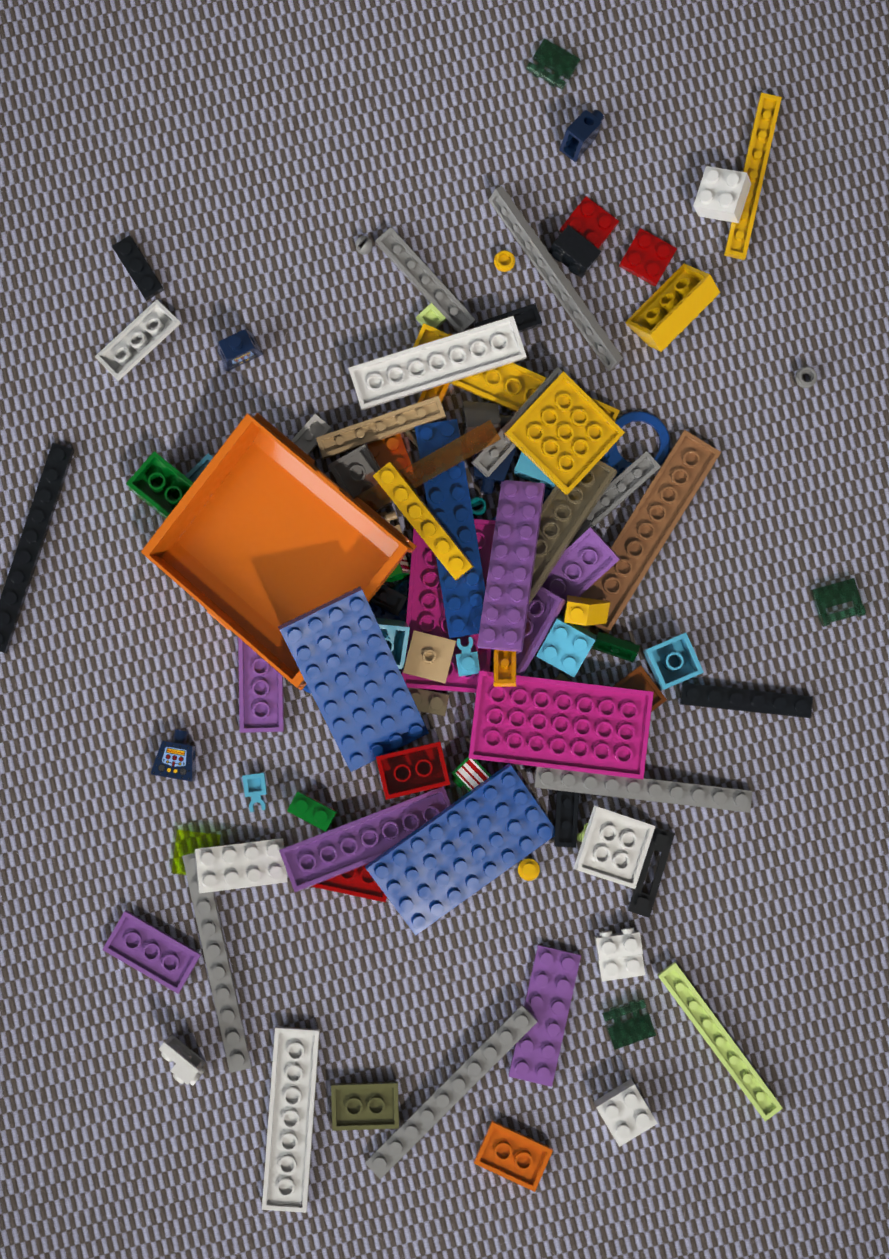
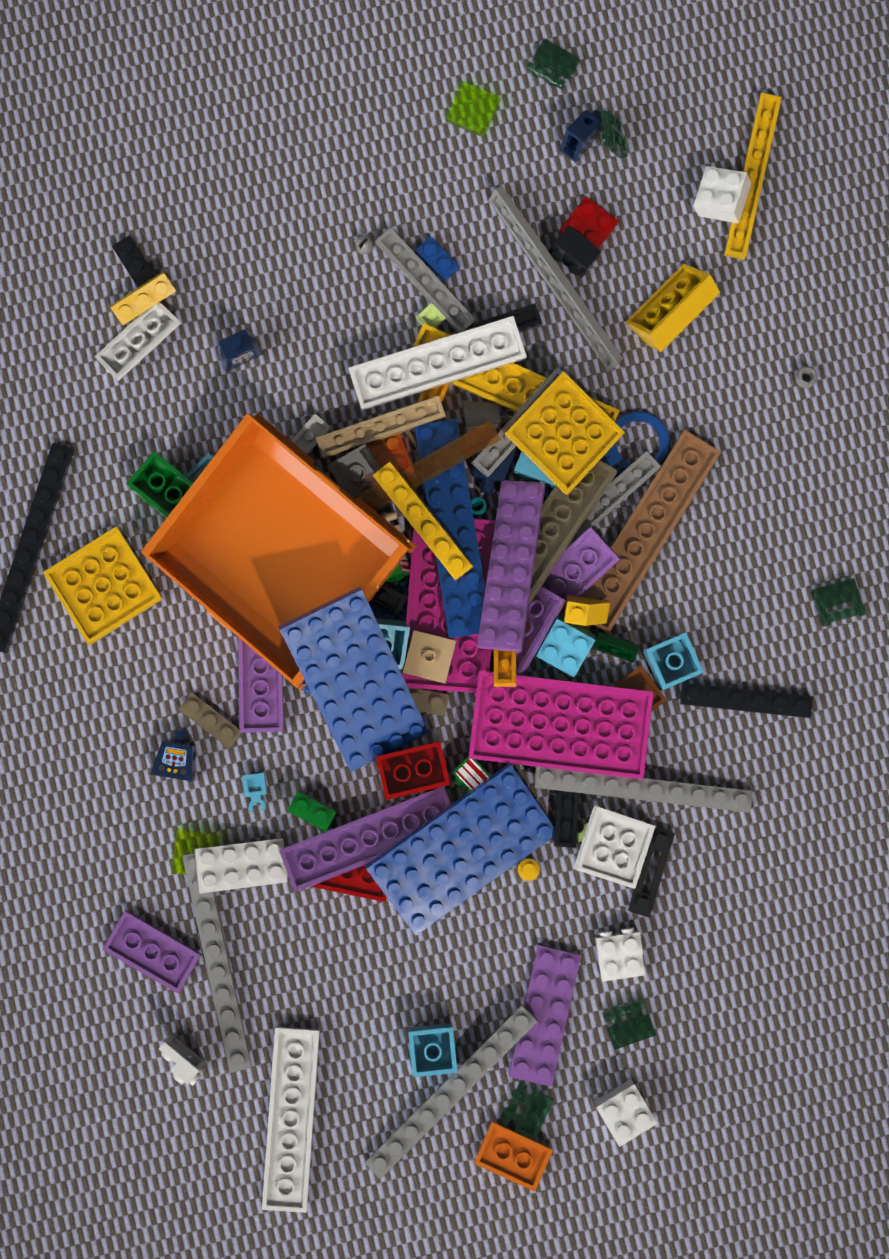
olive plate [331,1081,399,1131] -> none
medium azure plate [456,637,480,677] -> none
yellow plate [494,250,515,272] -> none
red plate [619,228,677,287] -> none
yellowish green plate [657,962,783,1122] -> none
none -> yellow plate [43,526,163,646]
none -> yellow plate [110,271,176,325]
none -> dark tan plate [178,692,243,749]
none -> medium azure brick [408,1023,457,1077]
none -> blue plate [415,236,460,283]
none -> clear neon green tile [446,81,501,138]
none -> clear green plate [500,1082,554,1141]
none -> clear green plate [600,110,628,158]

